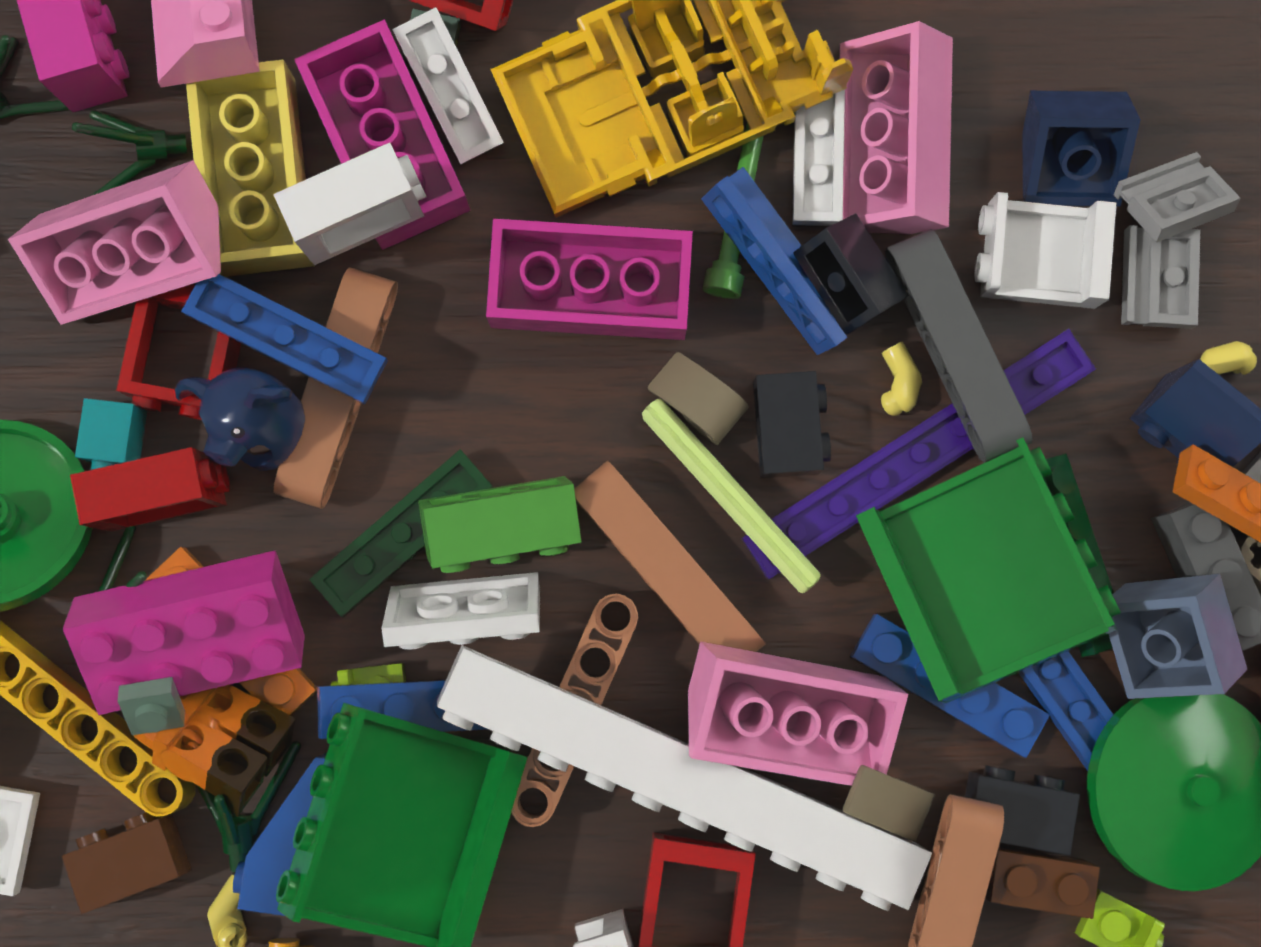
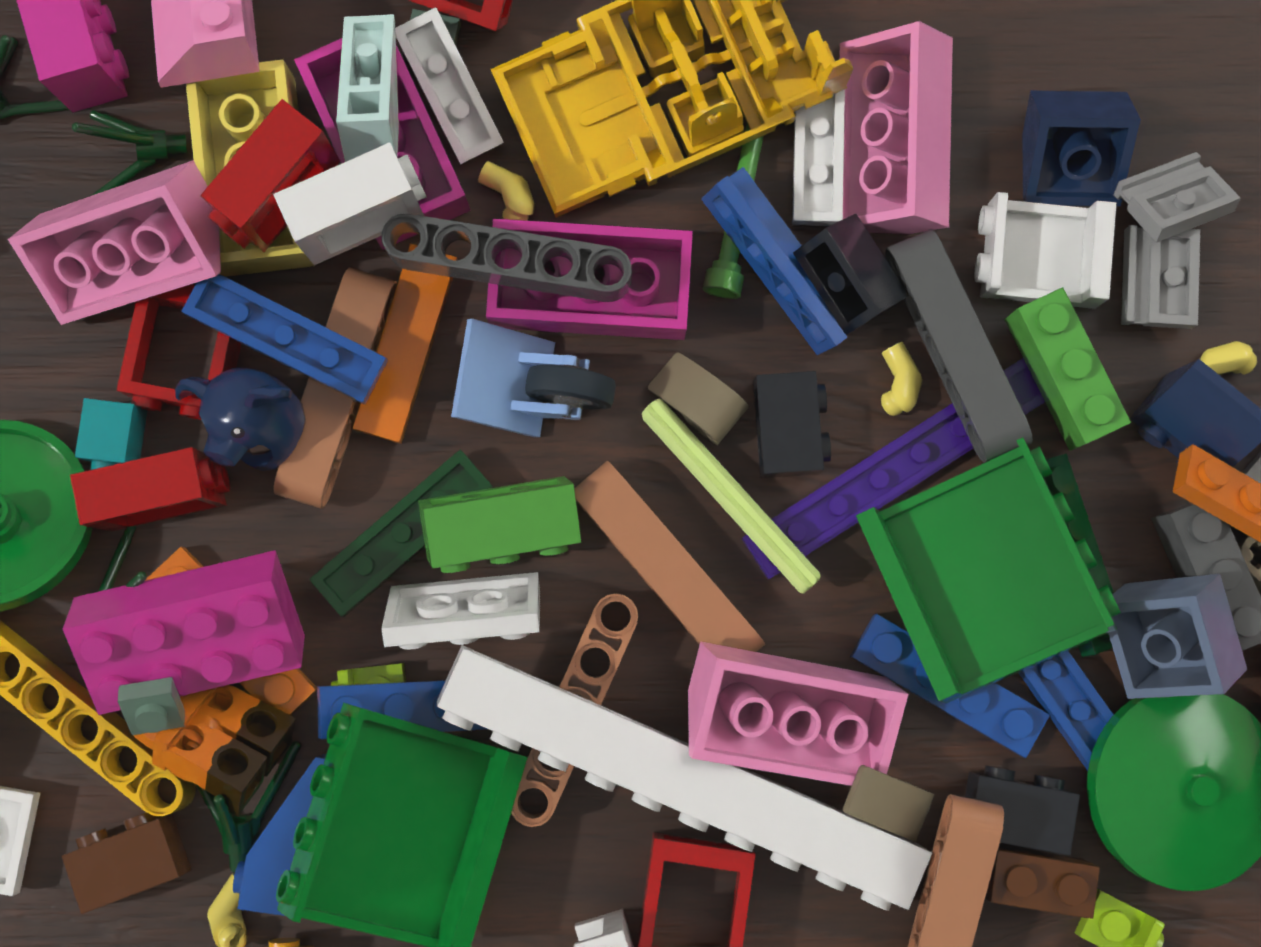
none -> red window [200,99,341,252]
none -> light aqua slope [336,14,399,162]
none -> orange tile [352,244,458,444]
none -> dark grey beam [382,214,632,302]
none -> light blue plate [451,319,616,437]
none -> light yellow arm [478,161,535,221]
none -> bright green brick [1004,287,1131,451]

